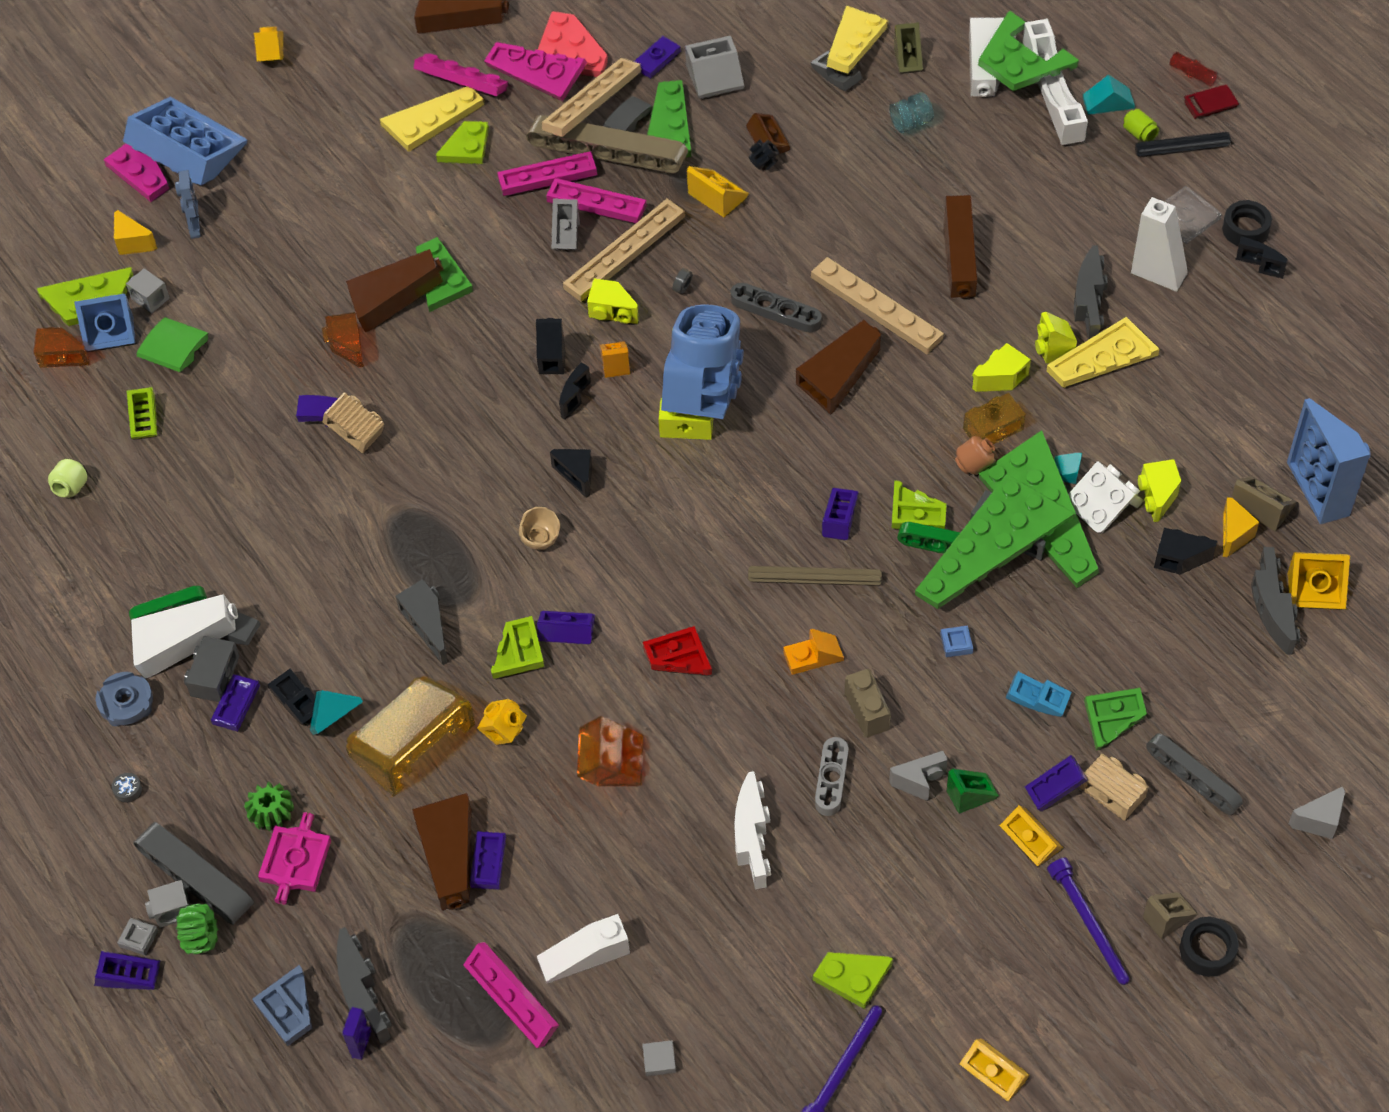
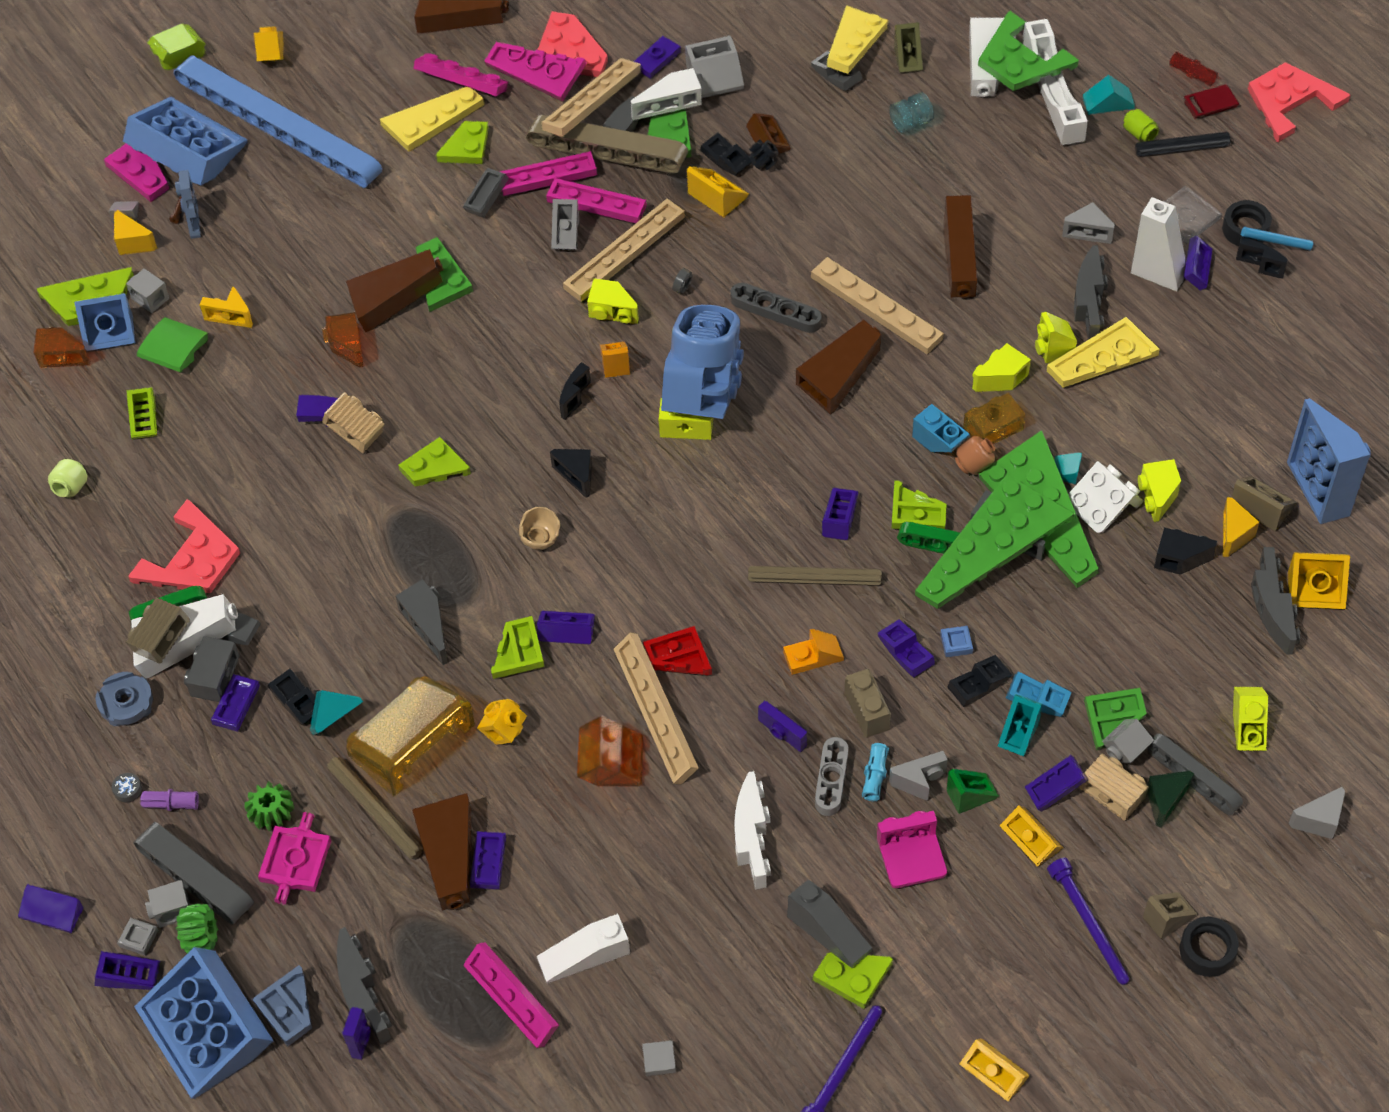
black slope [536,318,566,374] -> none
none -> dark purple slope [18,884,84,933]
none -> light grey slope [109,201,139,223]
none -> dark tan brick [125,597,190,664]
none -> coral wing [128,500,240,593]
none -> medium blue slope [134,947,273,1099]
none -> medium lavender axle [140,789,199,811]
none -> lime slope [147,24,205,70]
none -> reddish brown piece [169,196,182,224]
none -> medium blue beam [174,56,383,188]
none -> yellow slope [200,287,253,328]
none -> dark tan axle [327,757,423,859]
none -> lime wing [398,437,471,487]
none -> dark grey tile [463,168,509,217]
none -> tan plate [614,633,698,784]
none -> white slope [631,68,702,120]
none -> black slope [700,132,752,176]
none -> dark purple plate [758,700,807,752]
none -> dark grey slope [787,879,872,968]
none -> medium azure pin [862,743,889,801]
none -> dark pink bracket [877,811,947,888]
none -> dark purple slope [878,619,935,678]
none -> dark azure slope [912,404,970,452]
none -> black slope [947,654,1012,707]
none -> teal slope [997,694,1042,756]
none -> light grey slope [1062,202,1115,244]
none -> light grey brick [1102,719,1154,763]
none -> clear green slope [1147,770,1194,828]
none -> dark purple plate [1184,236,1213,291]
none -> neon yellow slope [1233,687,1268,751]
none -> dark azure bar [1241,227,1313,250]
none -> coral wing [1248,62,1351,142]

